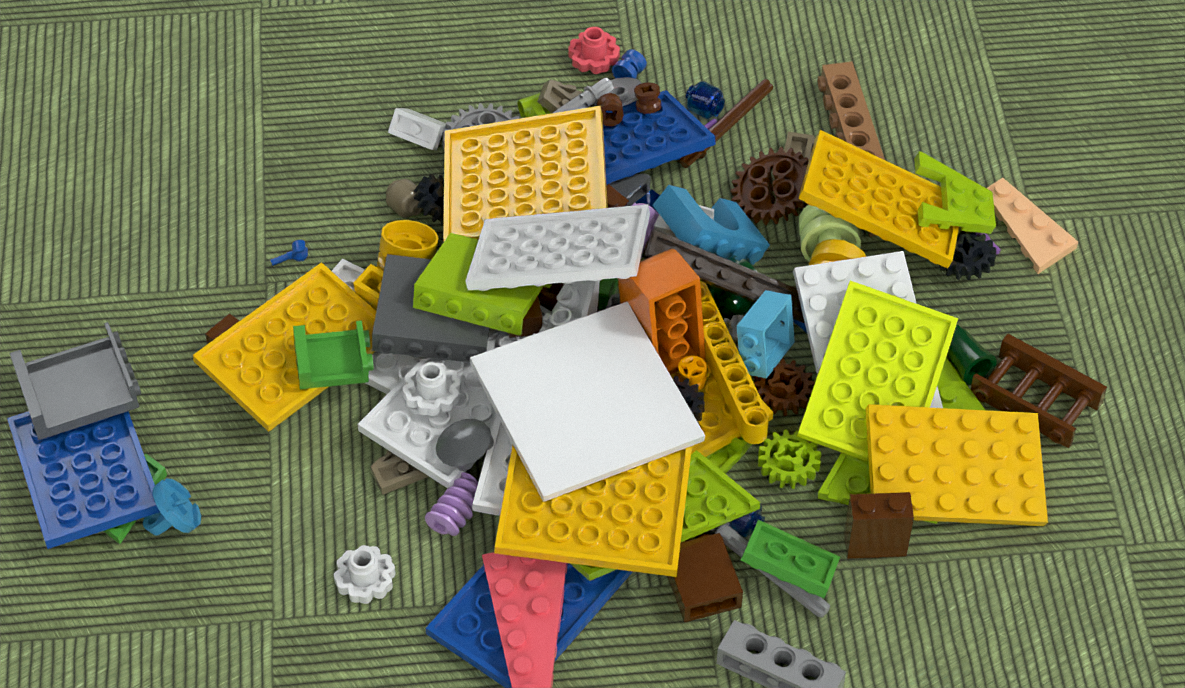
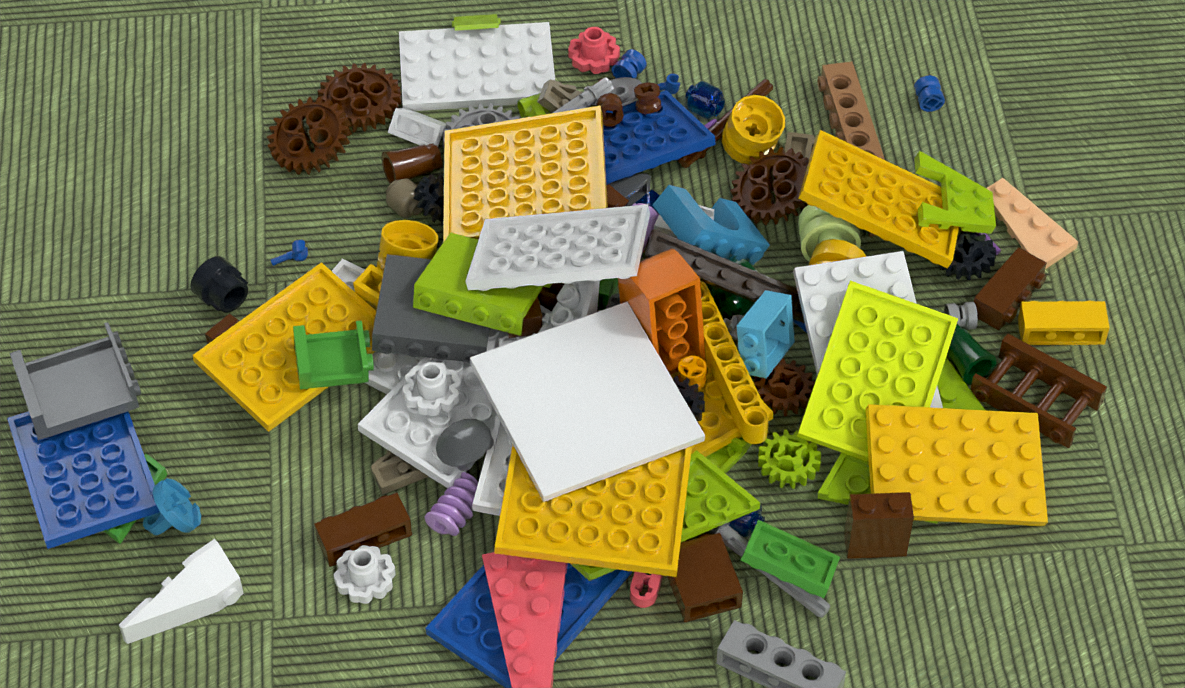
none -> white wedge [119,539,244,644]
none -> black piece [190,256,248,313]
none -> reddish brown gear [267,96,352,175]
none -> reddish brown brick [314,493,412,567]
none -> reddish brown gear [317,63,401,132]
none -> reddish brown plant [381,143,442,184]
none -> white plate [399,22,555,111]
none -> lime piece [452,14,501,31]
none -> coral beam [630,572,664,608]
none -> blue hand [658,74,680,94]
none -> yellow wheel [722,95,785,165]
none -> blue wheel [914,75,945,112]
none -> light grey wheel [944,302,977,330]
none -> reddish brown brick [974,247,1047,331]
none -> yellow brick [1018,300,1110,345]

